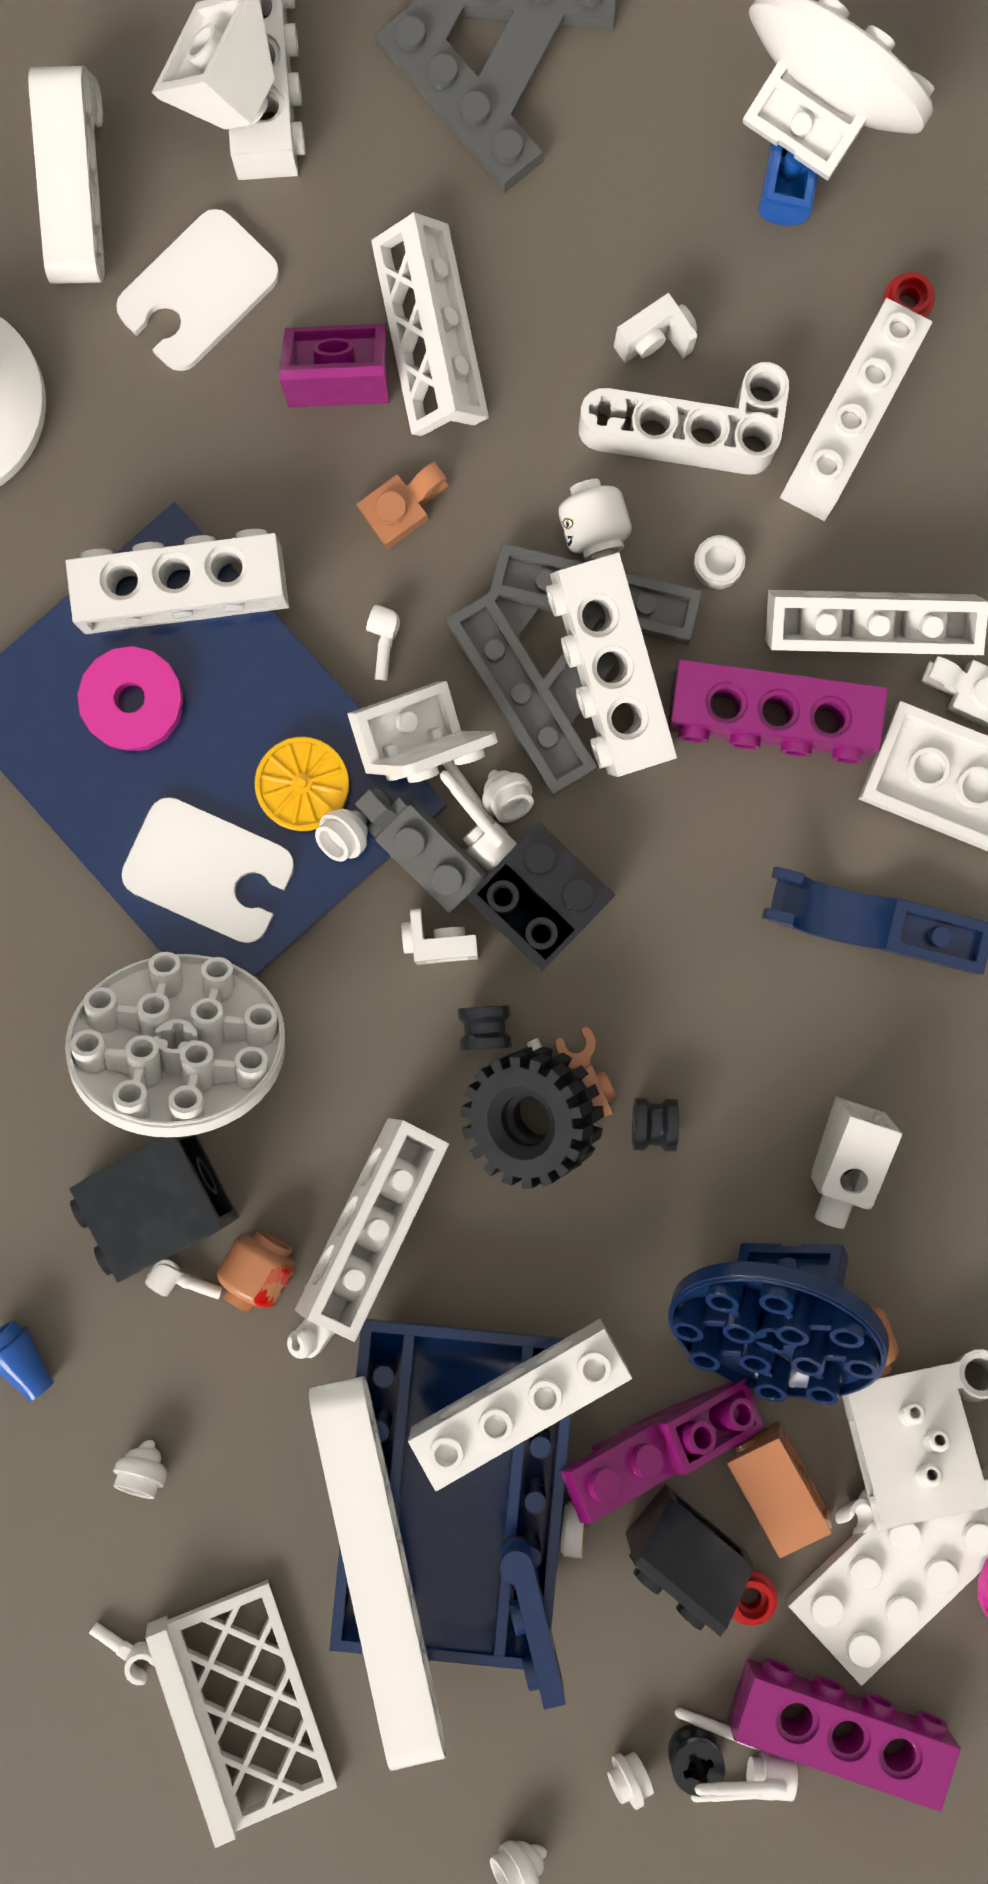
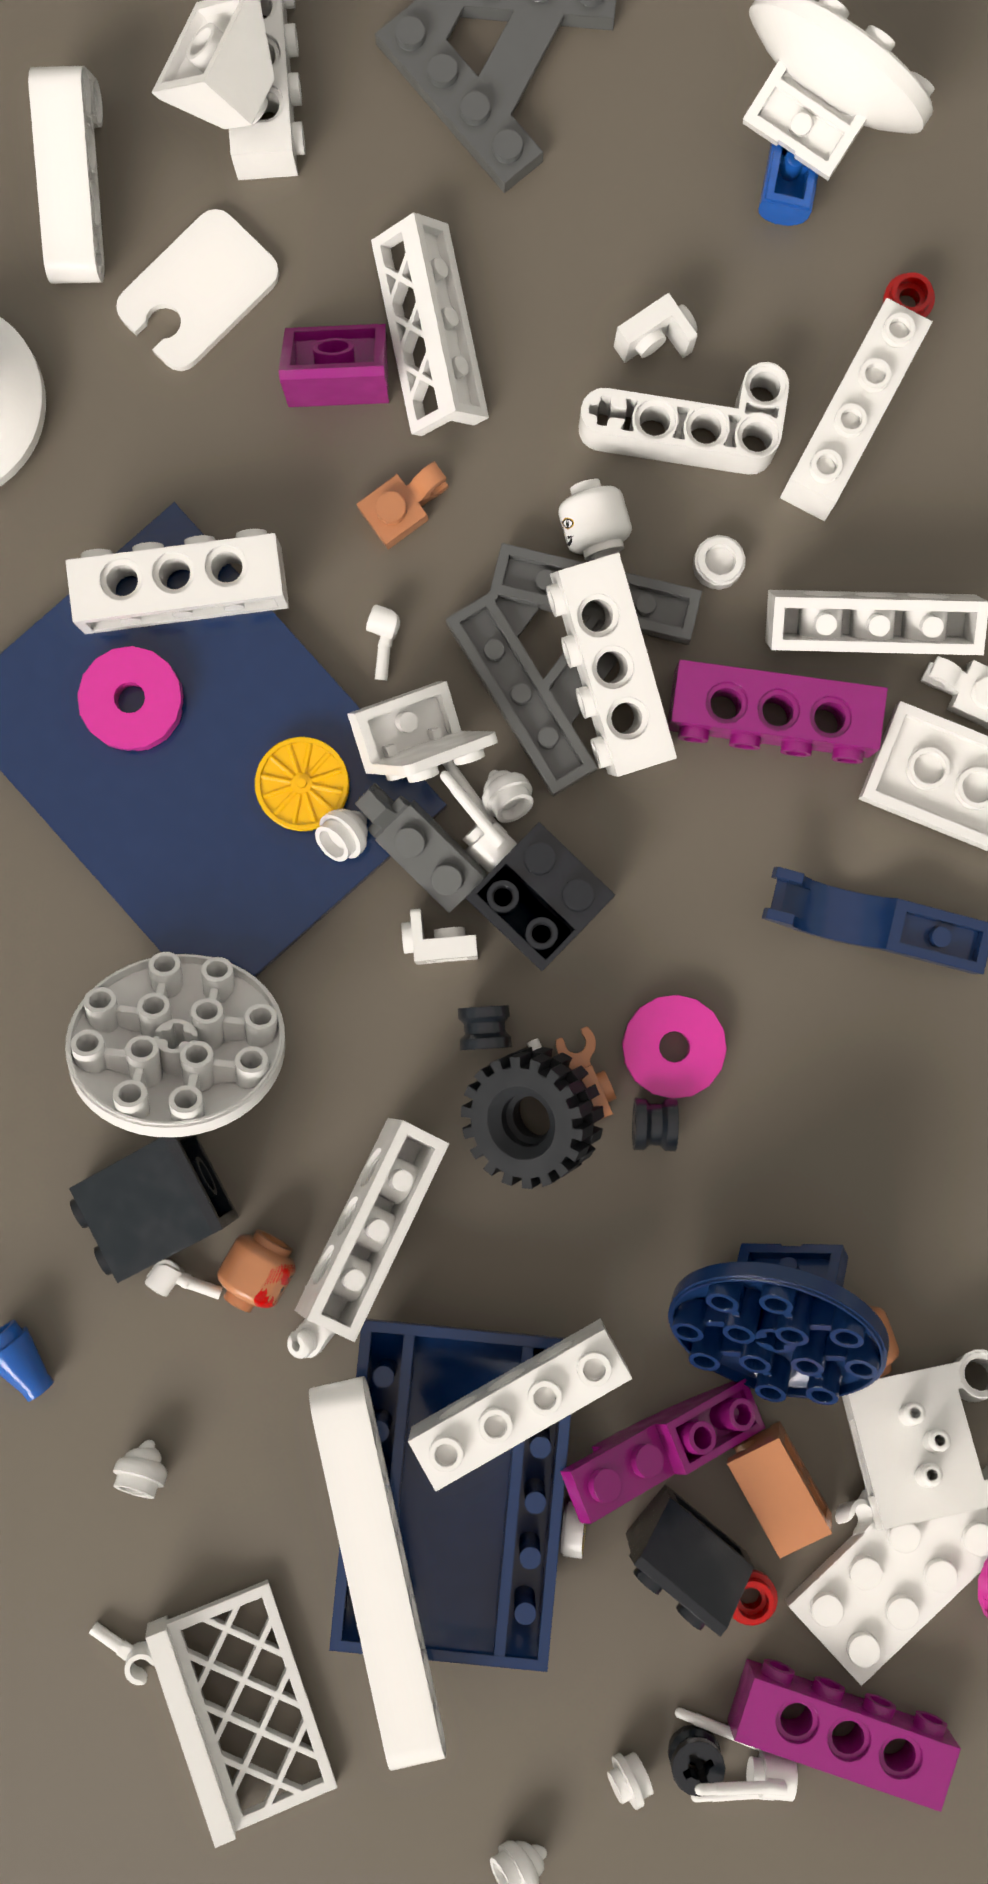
white piece [122,797,295,943] -> none
dark blue plate [500,1535,566,1710] -> none
white torso [811,1096,903,1229] -> none
none -> dark pink tile [621,995,727,1099]

